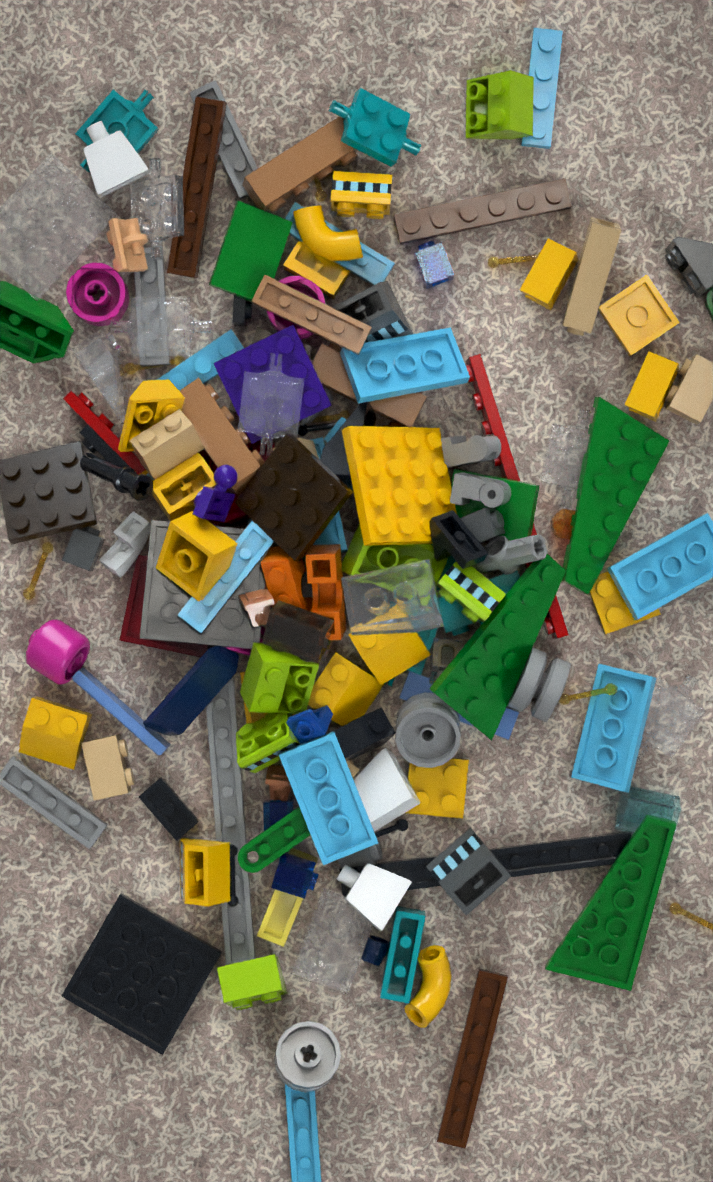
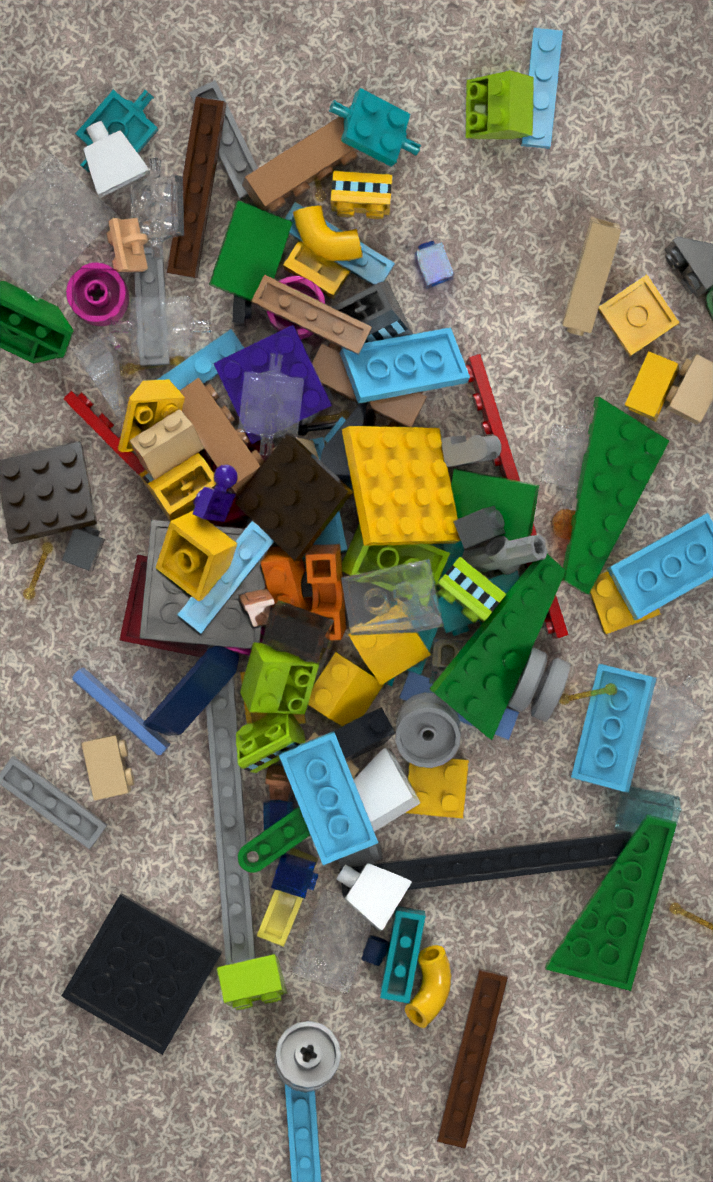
yellow slope [18,696,92,770] -> none
dark pink head [26,619,90,685] -> none
black plate [79,424,130,468] -> none
black pin [80,453,153,501] -> none
white slope [99,511,151,578] -> none
black plate [139,777,200,841] -> none
yellow slope [180,838,230,907] -> none
black hinge [227,845,239,907] -> none
blue bracket [286,705,333,744] -> none
black hinge [375,819,408,838] -> none
plate [394,178,572,244] -> none
dark grey slope [426,827,511,915] -> none
black slope [429,510,489,569] -> none
light grey leg [450,472,511,508] -> none
clear yellow hinge [488,251,541,268] -> none
yellow hinge [520,238,579,311] -> none

